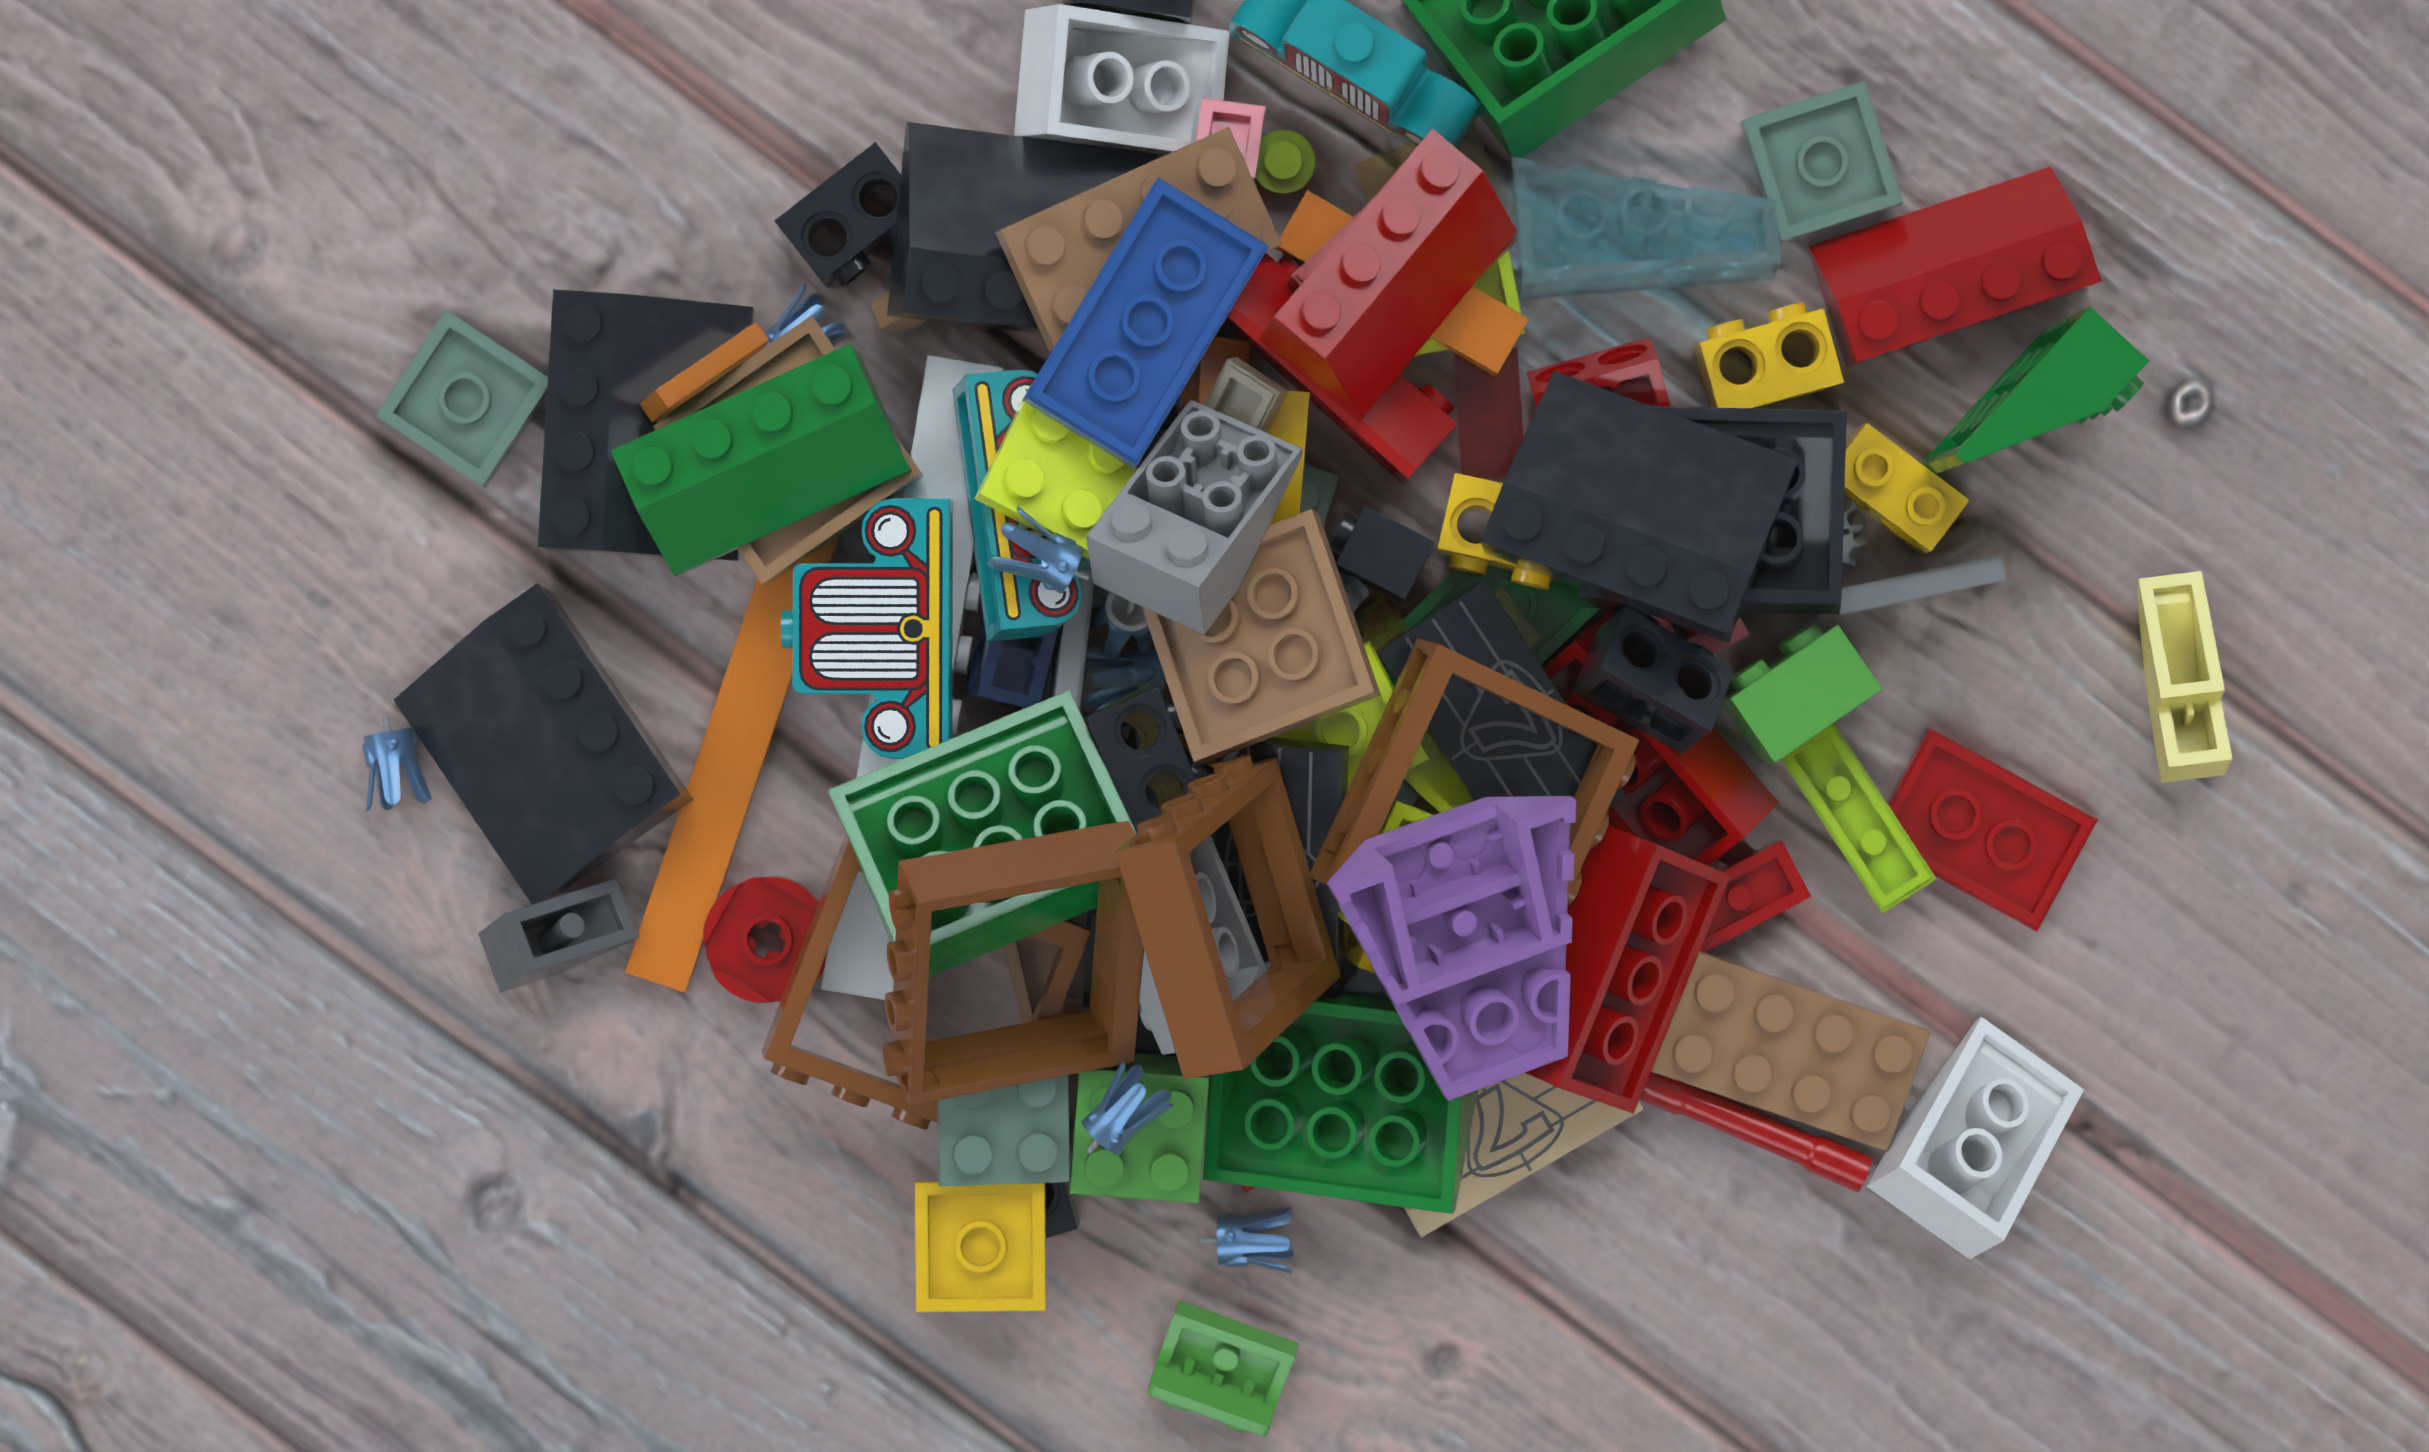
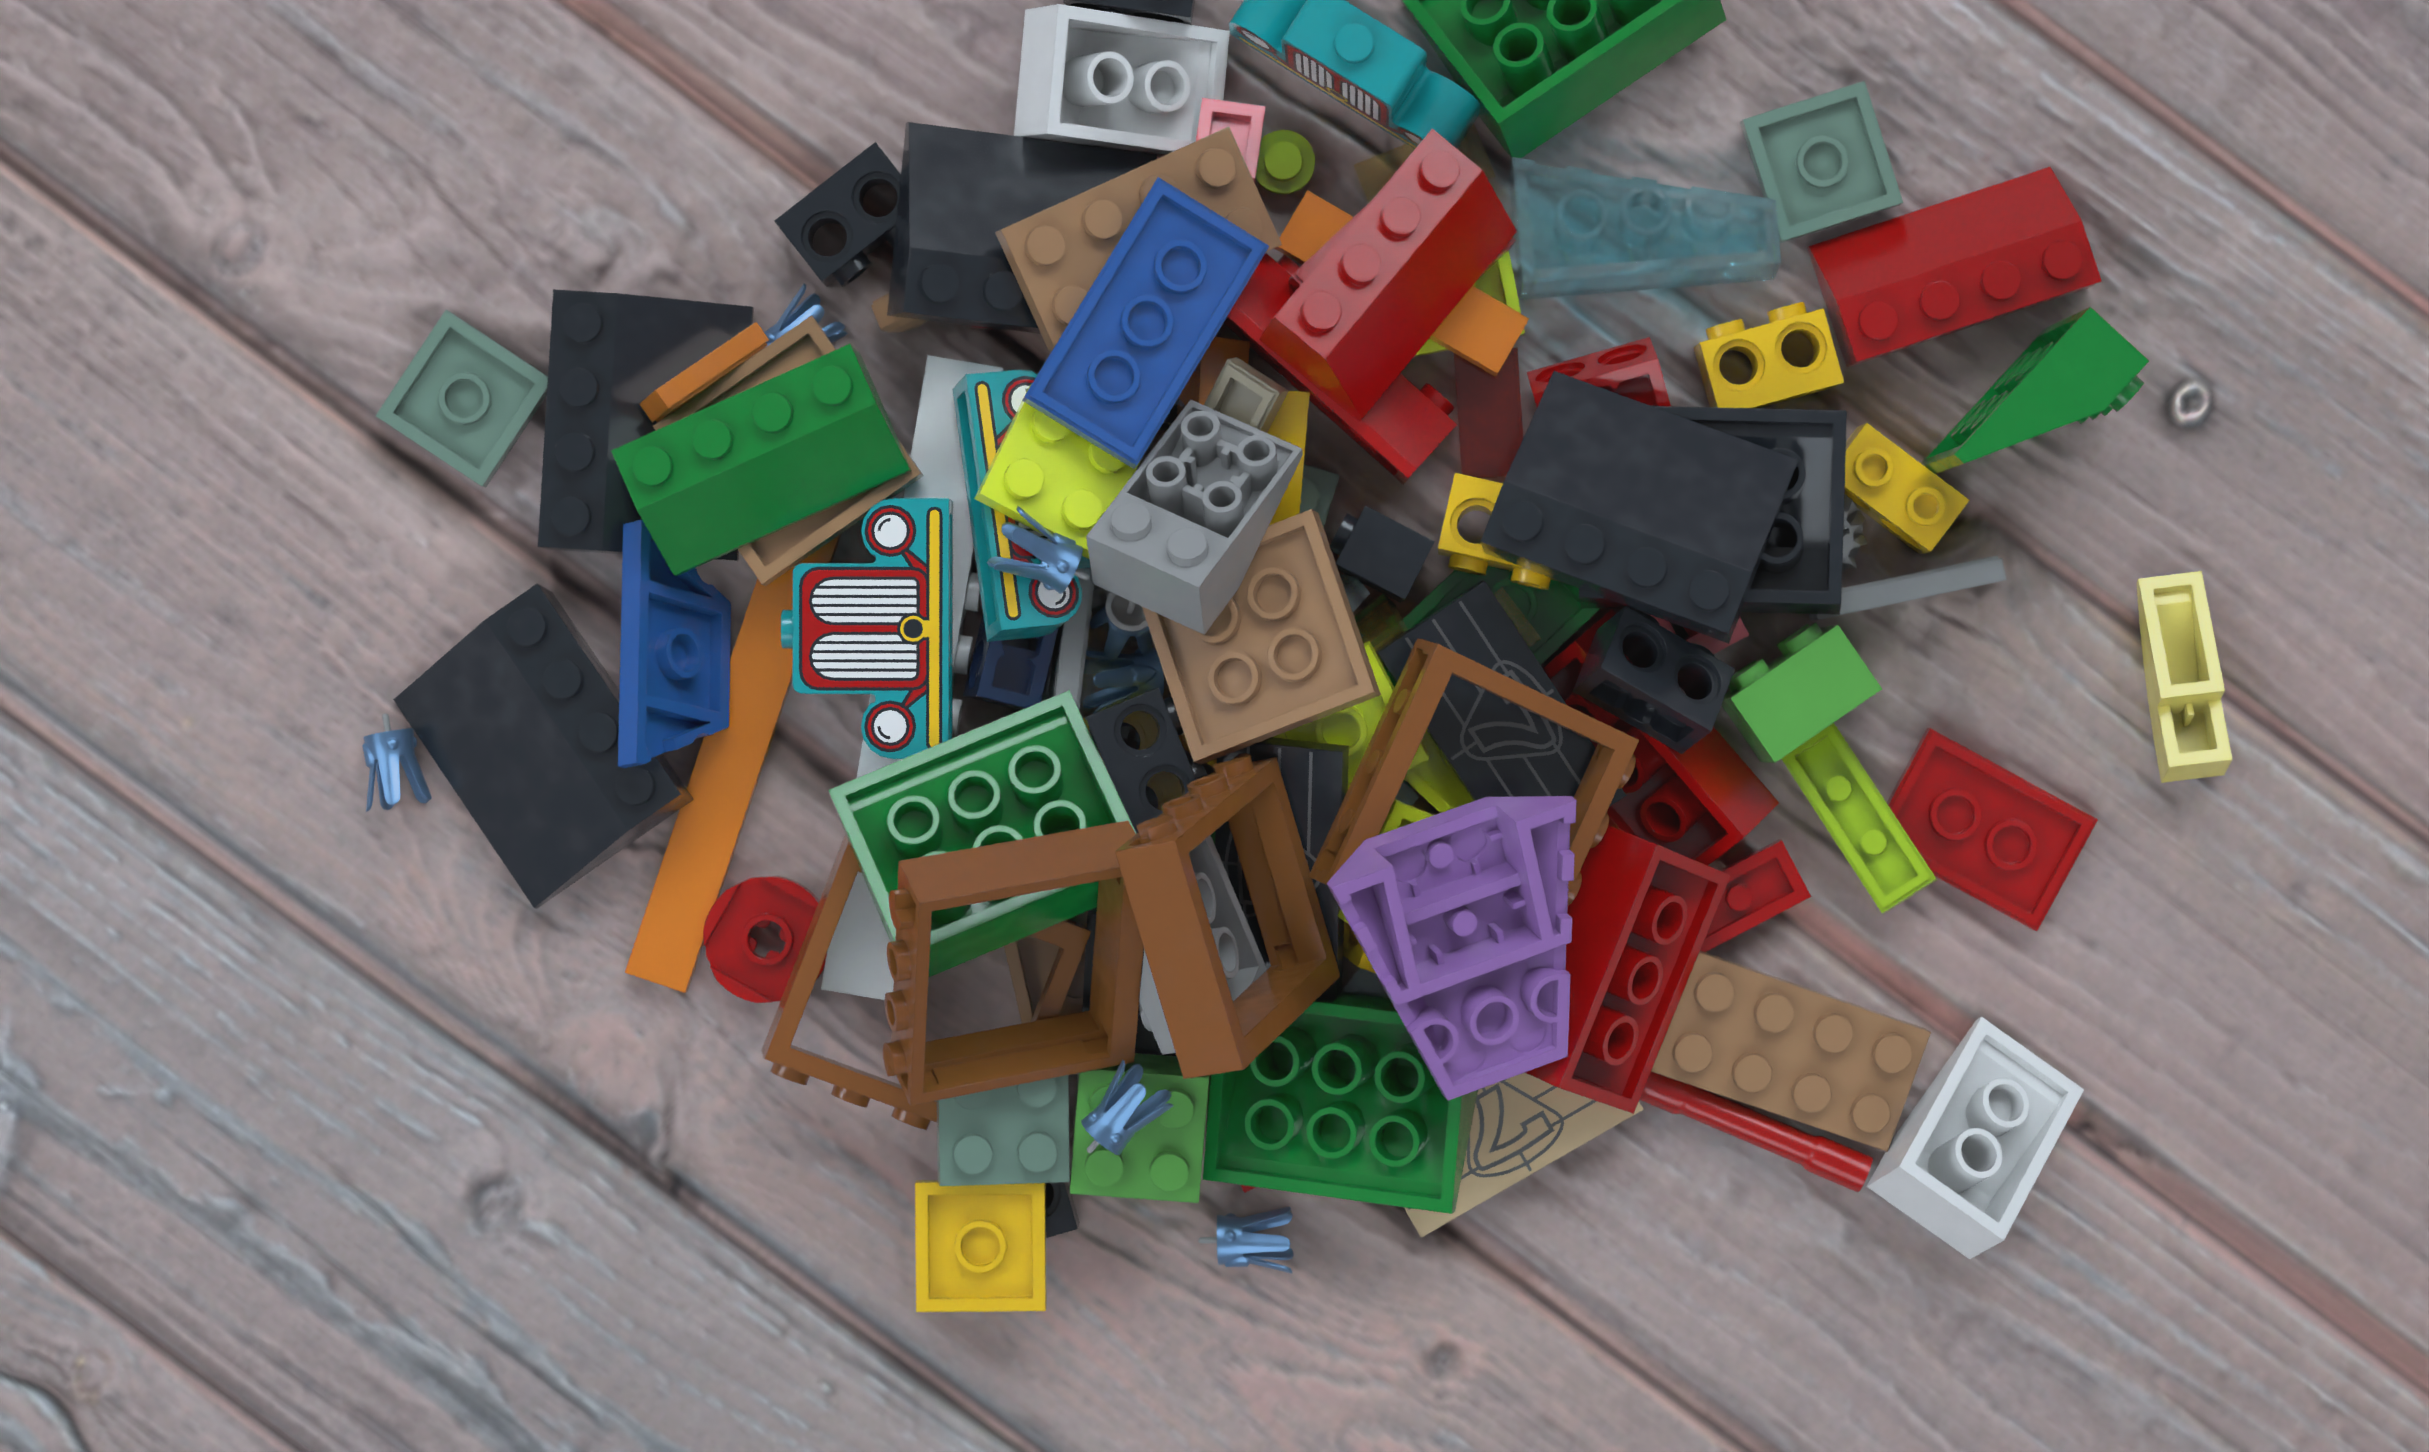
dark grey slope [478,878,639,993] -> none
bright green bracket [1147,1300,1299,1436] -> none
none -> blue wing [618,520,731,768]

